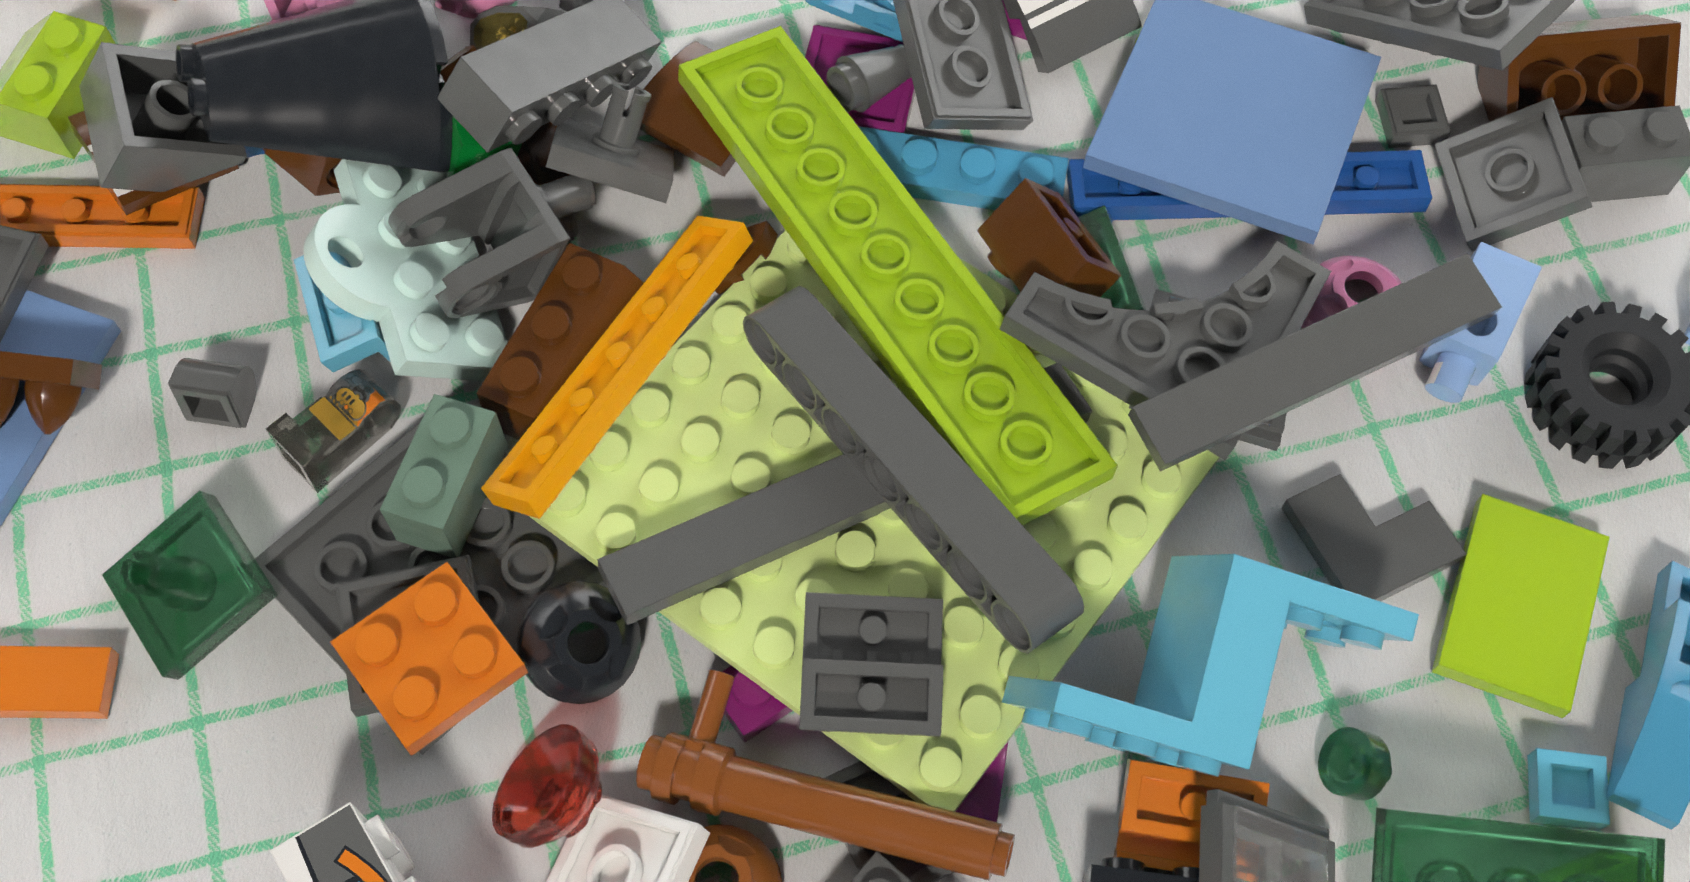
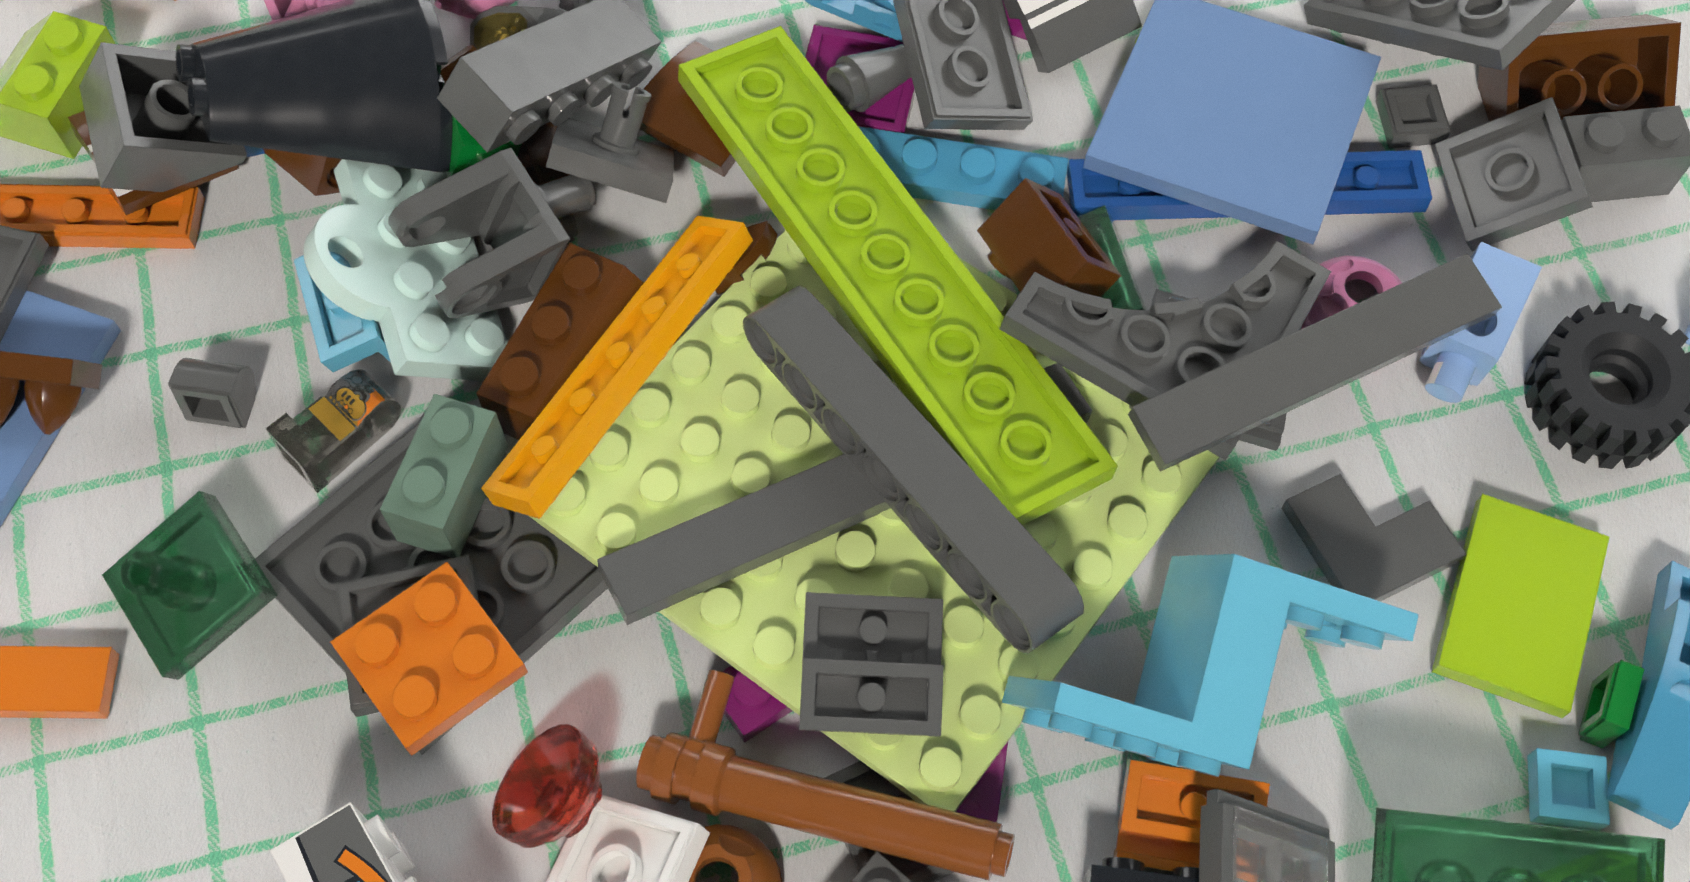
black piece [517,581,641,704] -> none
clear green tile [1318,727,1392,801] -> none
none -> green tile [1578,660,1645,749]

